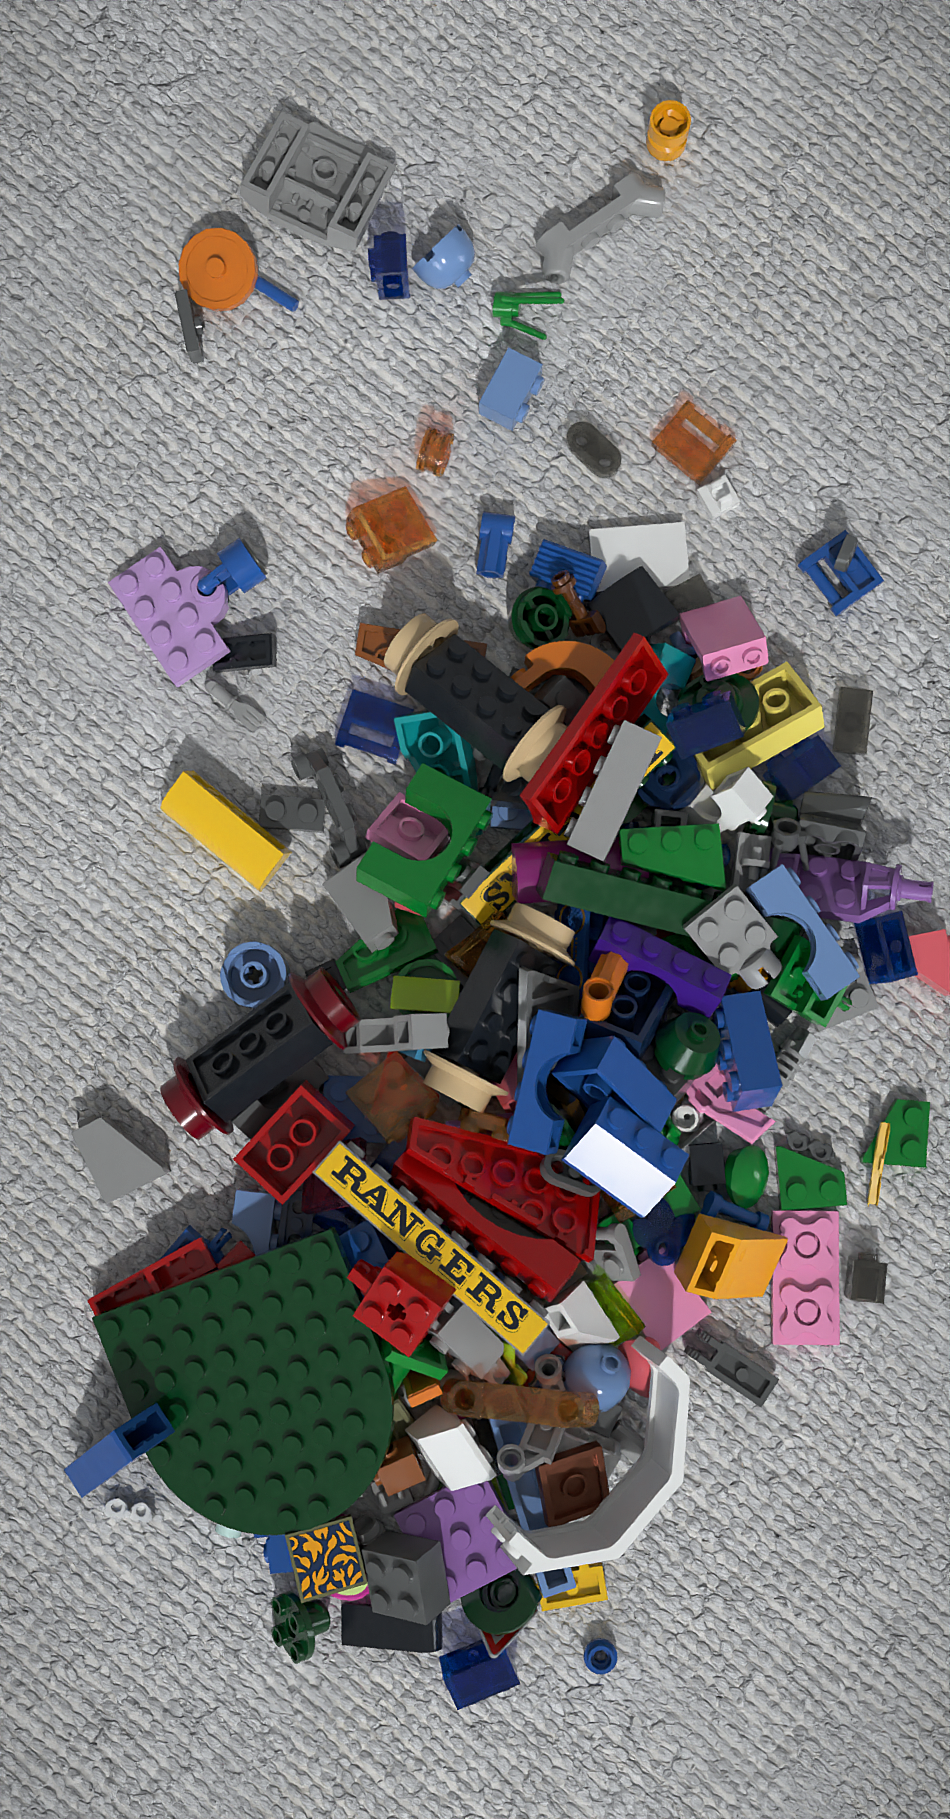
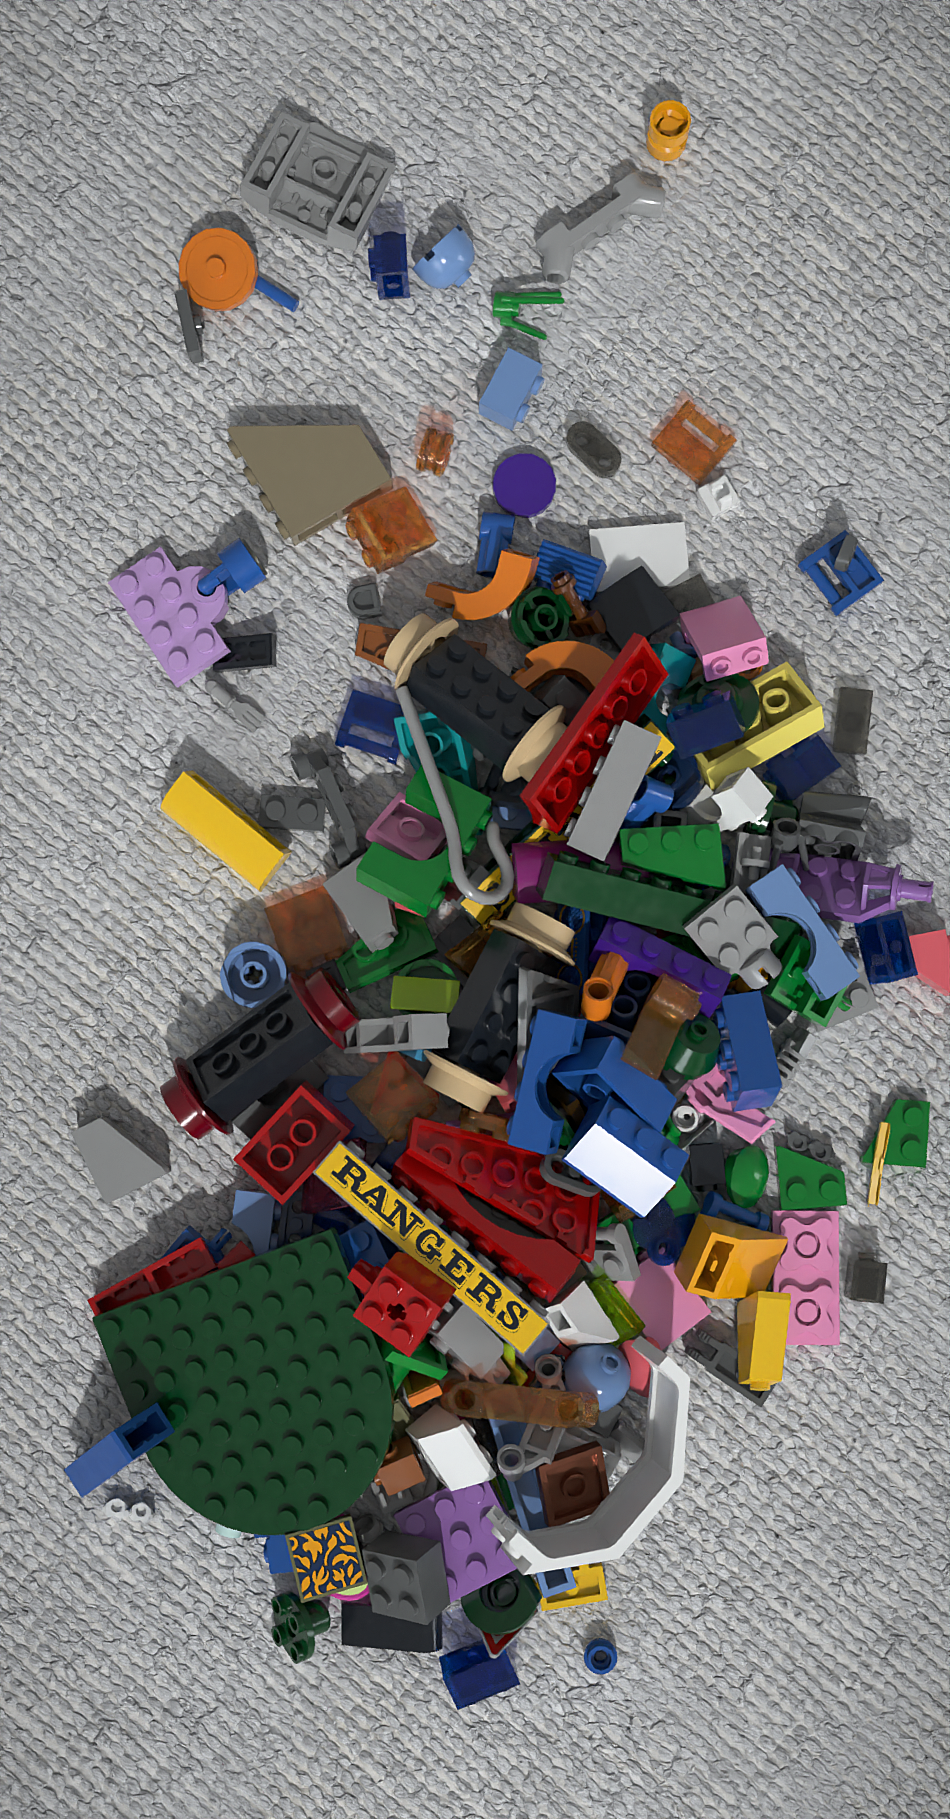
none -> dark tan slope [226,425,393,546]
none -> clear orange plate [264,886,349,973]
none -> dark grey tile [347,582,382,619]
none -> light grey piece [396,686,515,905]
none -> orange arch [425,549,540,620]
none -> dark purple tile [493,453,556,518]
none -> blue piece [618,775,674,832]
none -> clear orange door [620,973,702,1080]
none -> yellow slope [737,1291,791,1391]

